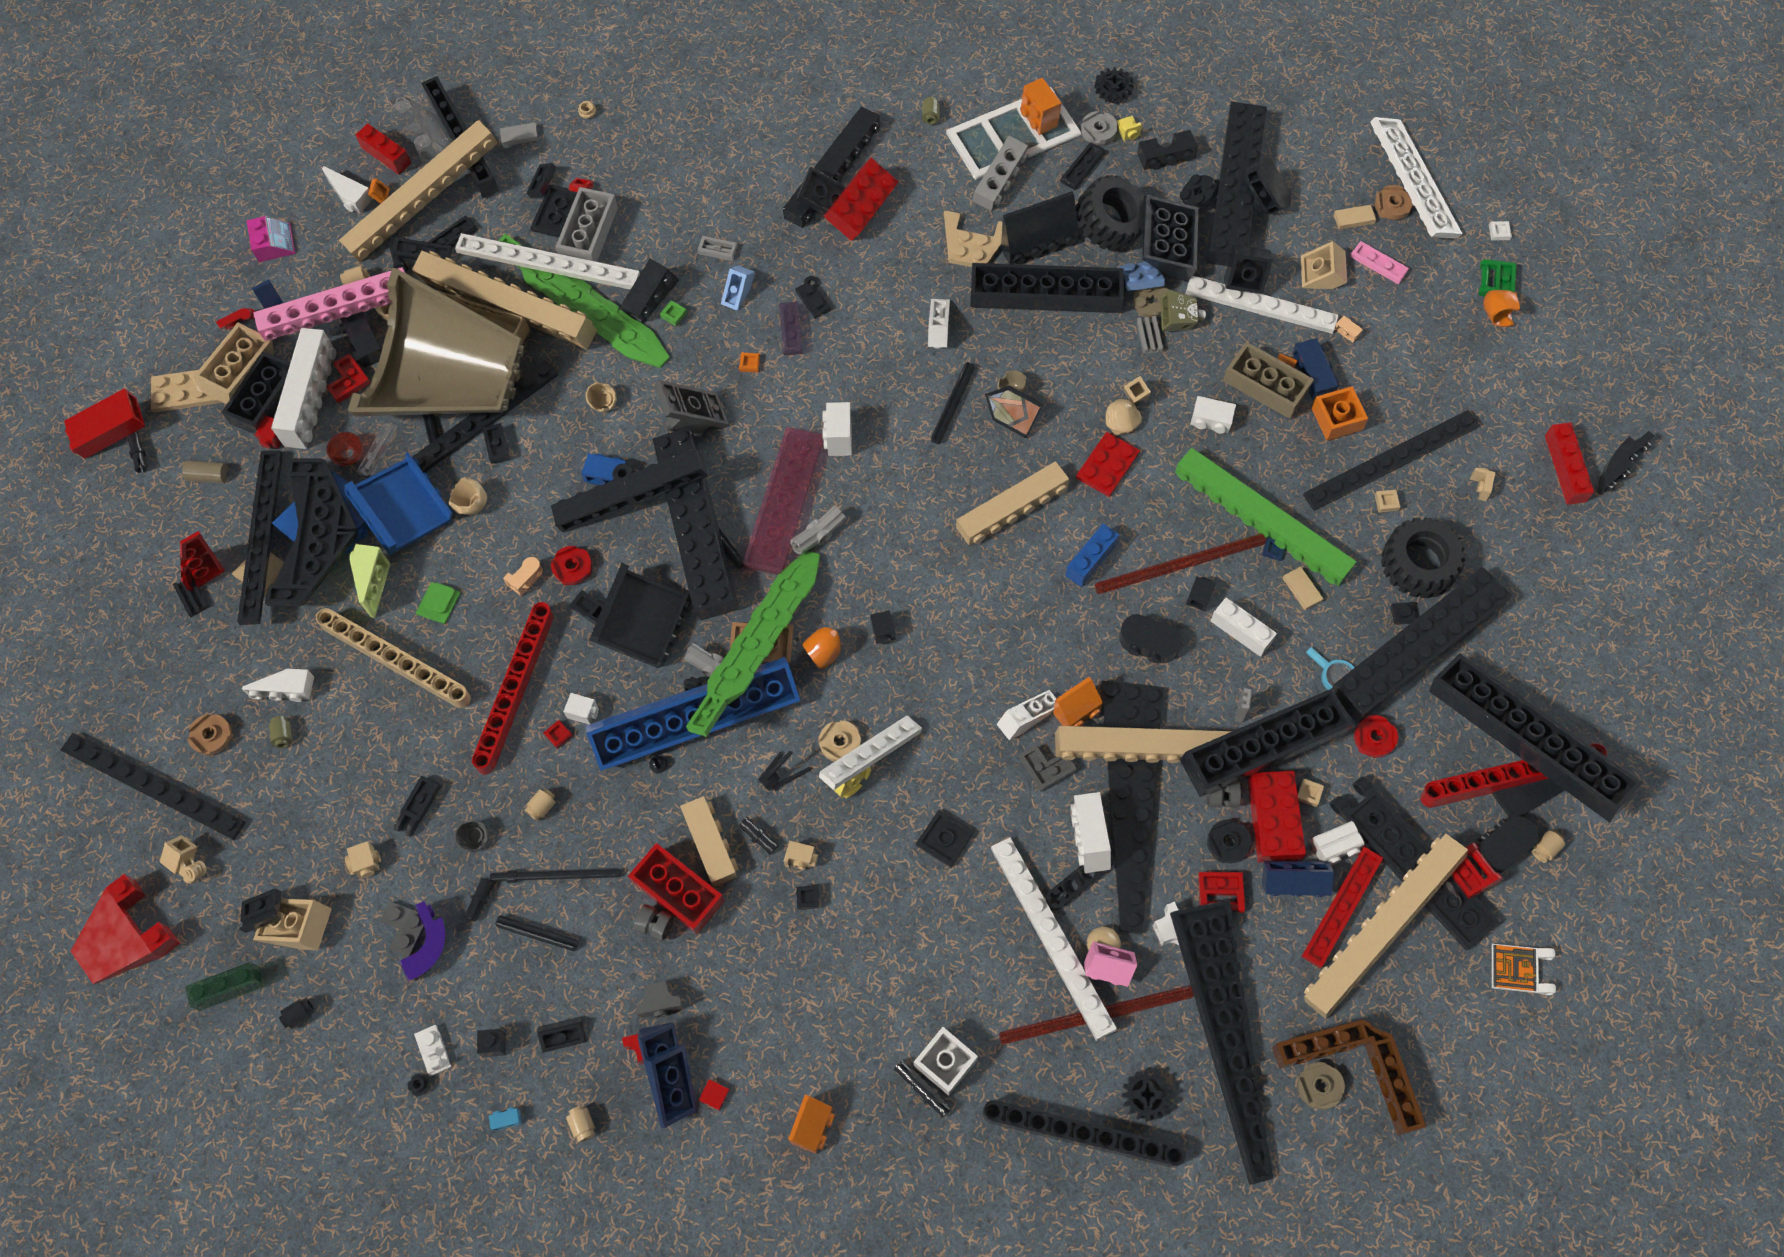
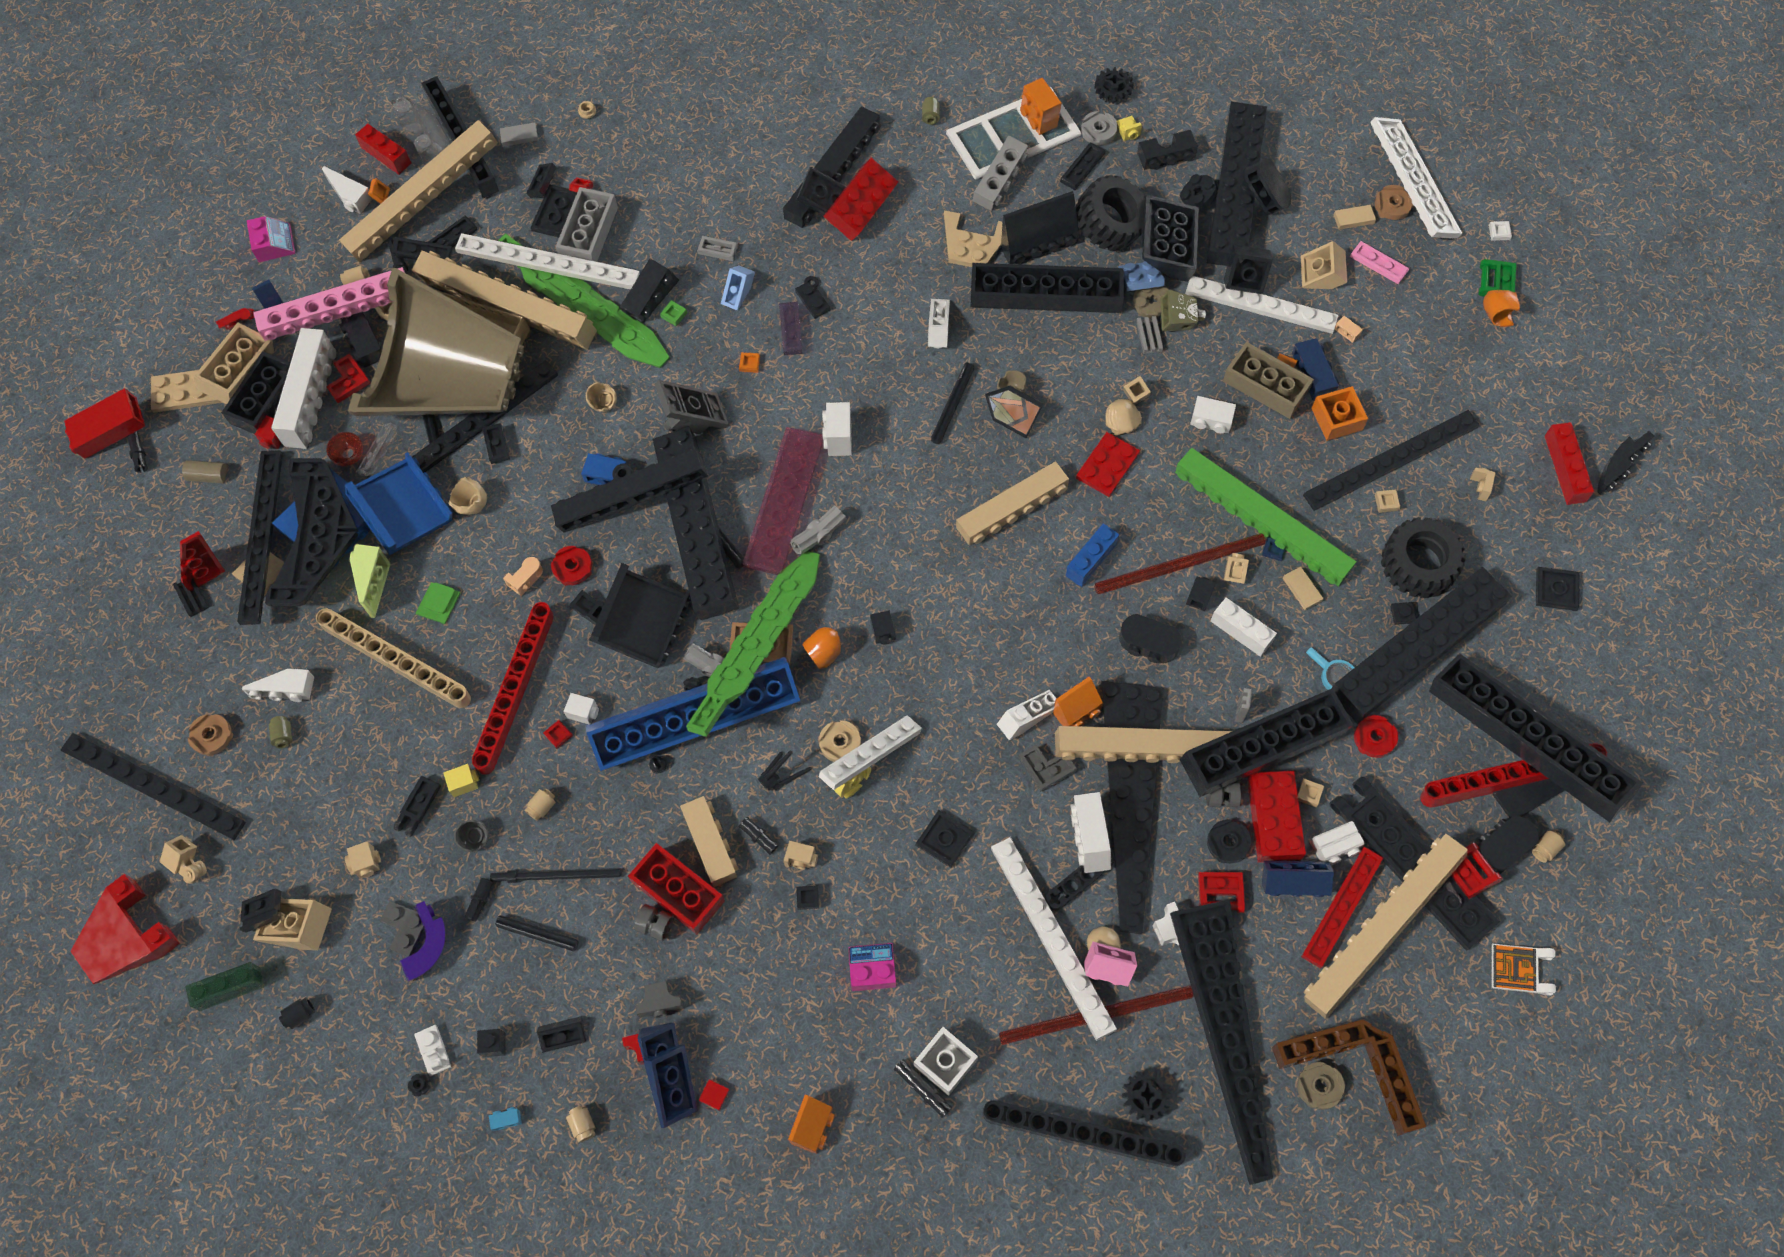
none -> light yellow brick [444,764,480,797]
none -> dark pink slope [849,943,896,991]
none -> tan bracket [1223,553,1249,584]
none -> black tile [1536,567,1580,611]

